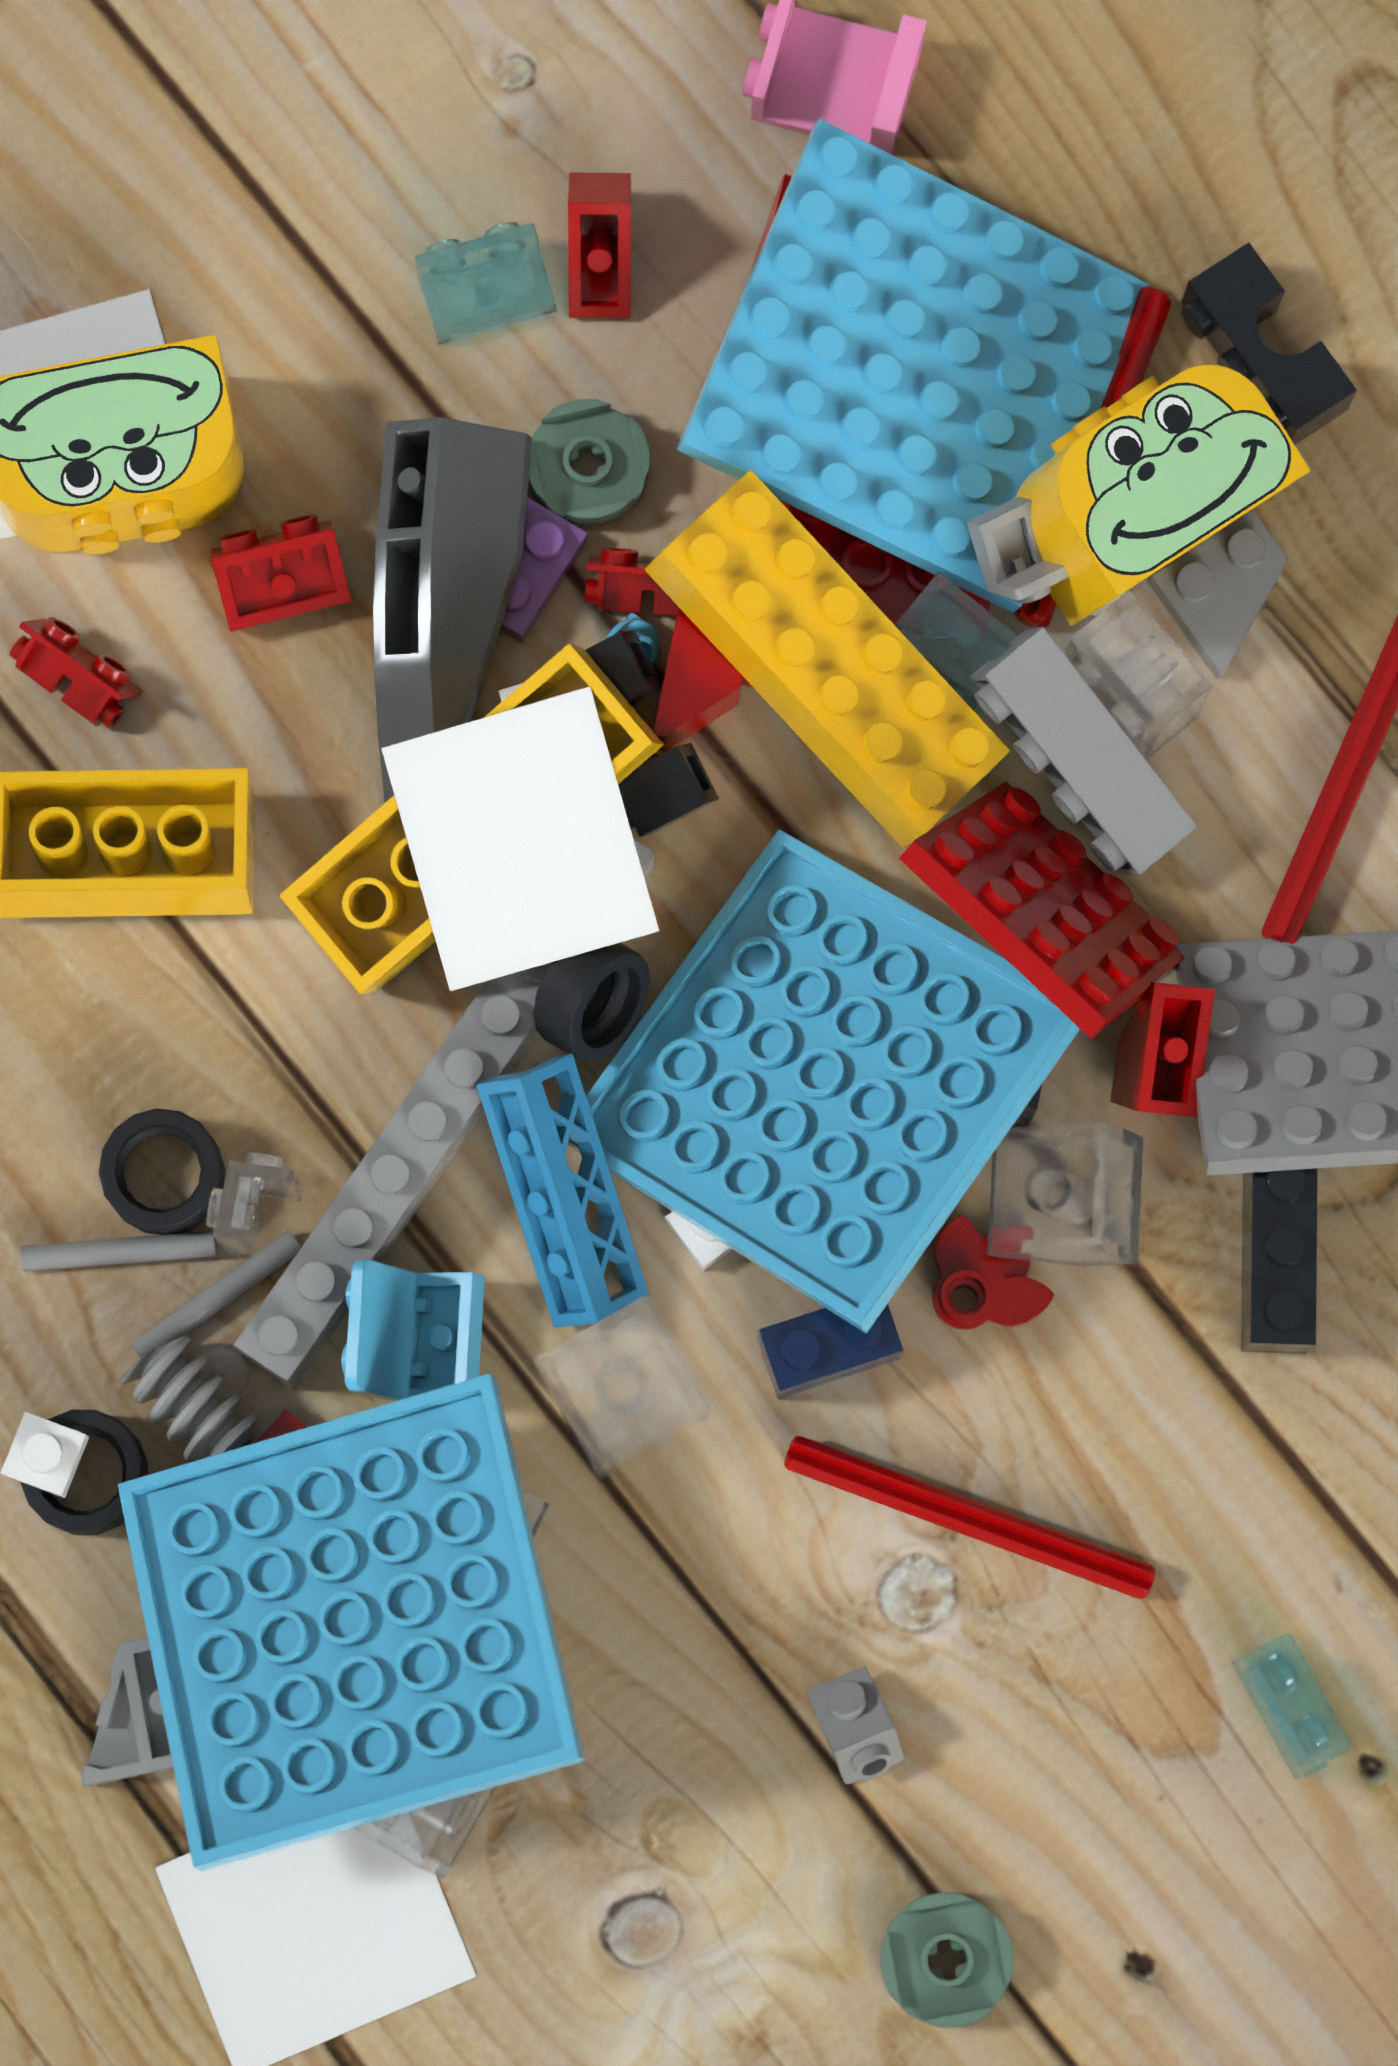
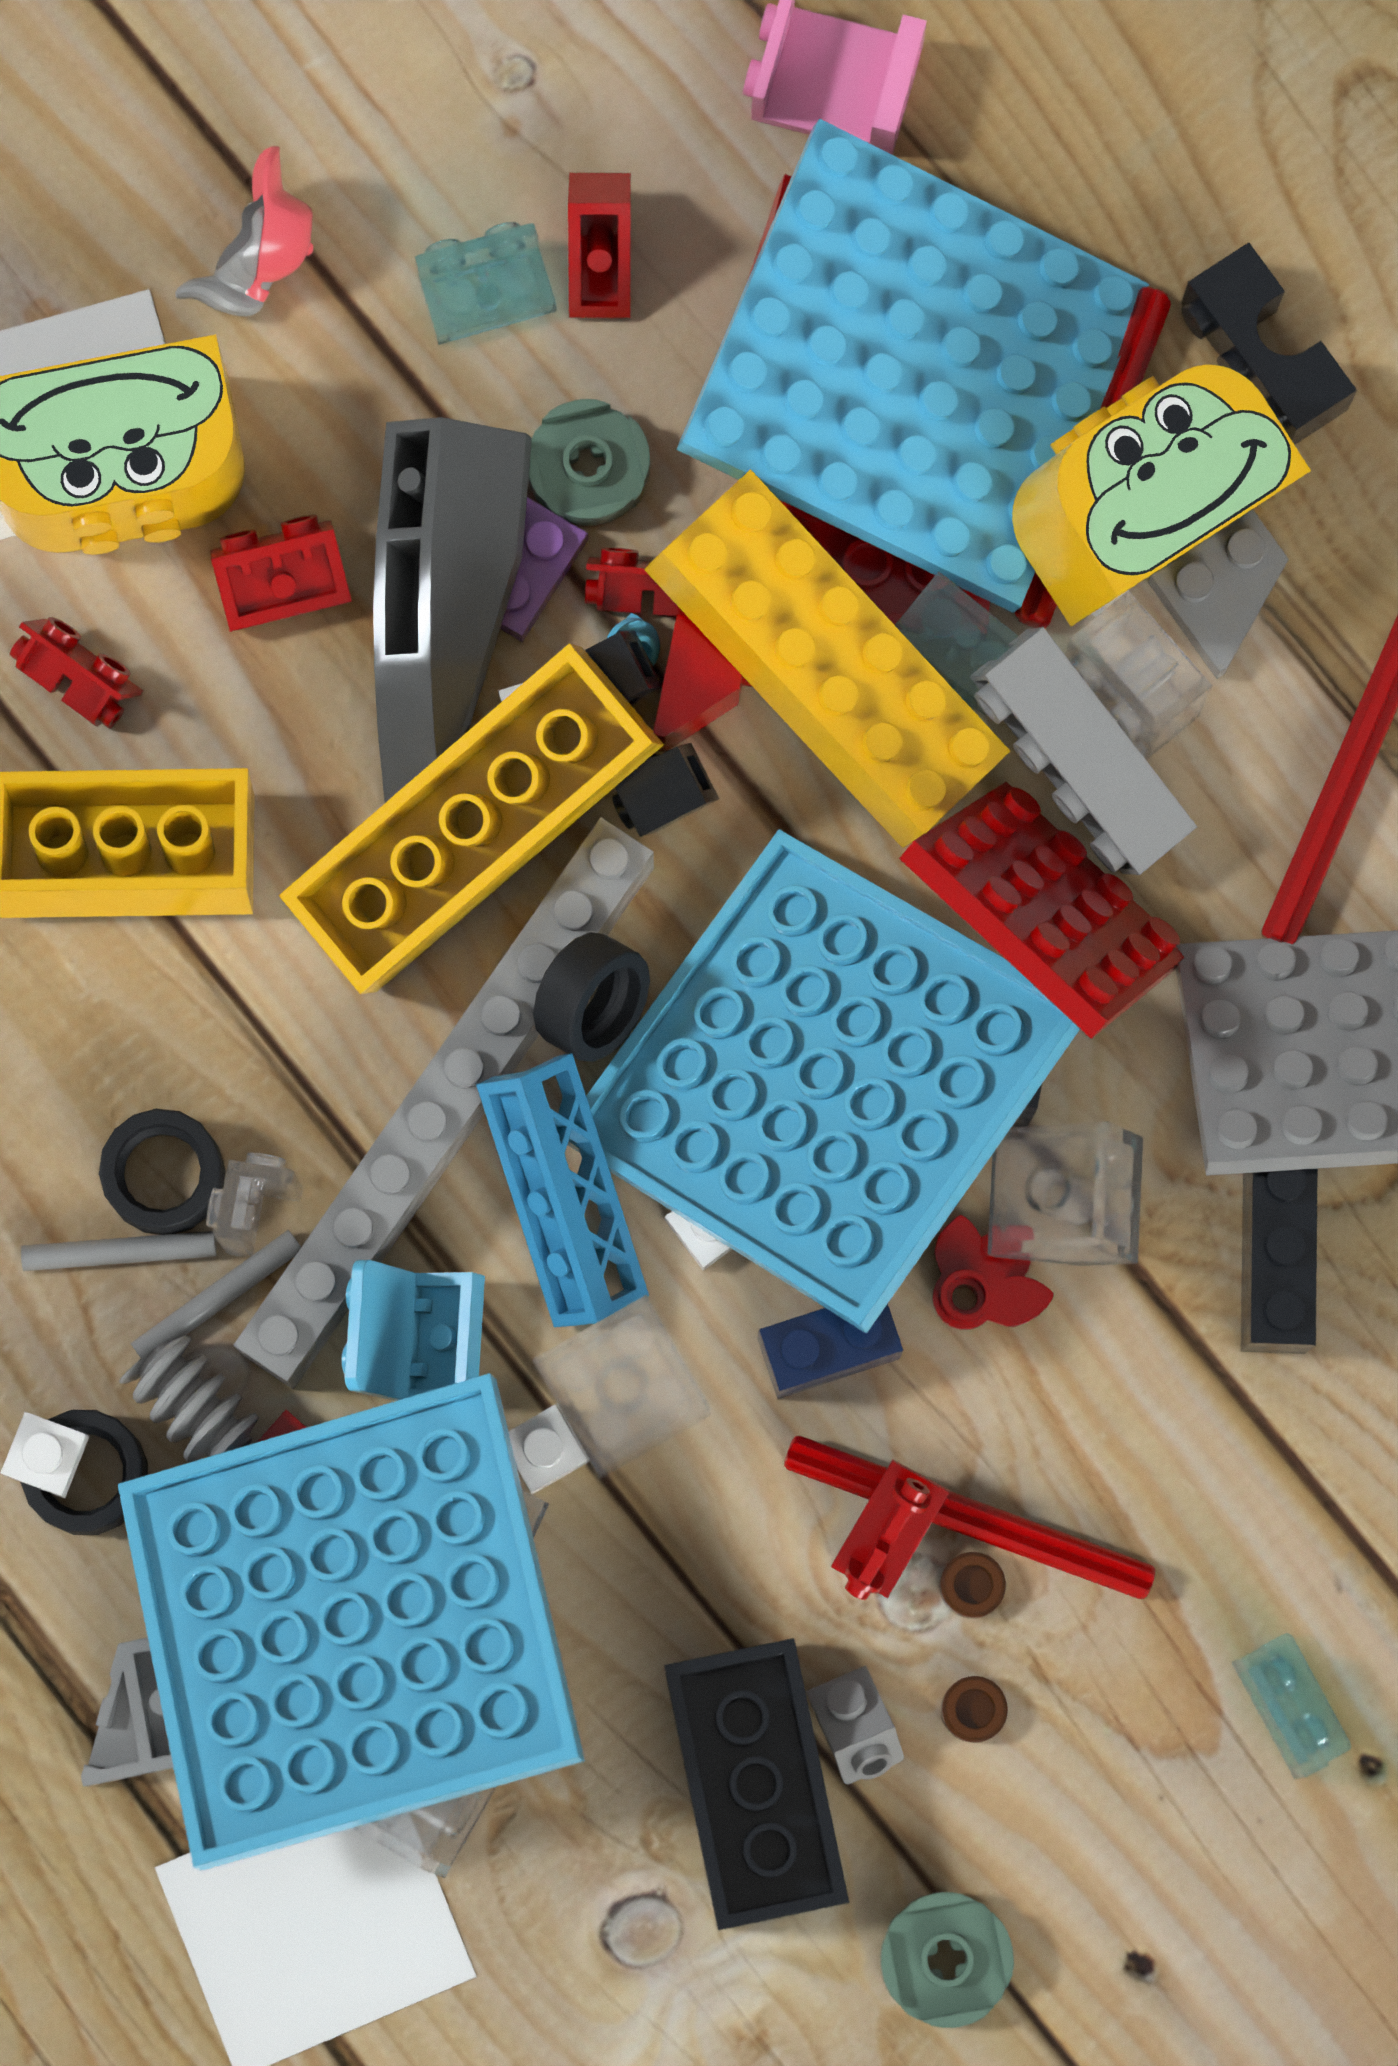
white sticker [381,686,659,991] -> none
light grey bracket [966,497,1068,603] -> none
red slope [1110,982,1215,1118] -> none
none -> hair [175,146,314,317]
none -> white plate [509,1405,588,1495]
none -> black brick [664,1638,849,1931]
none -> red hinge [831,1459,950,1600]
none -> reddish brown tile [939,1552,1006,1619]
none -> reddish brown tile [941,1676,1008,1743]

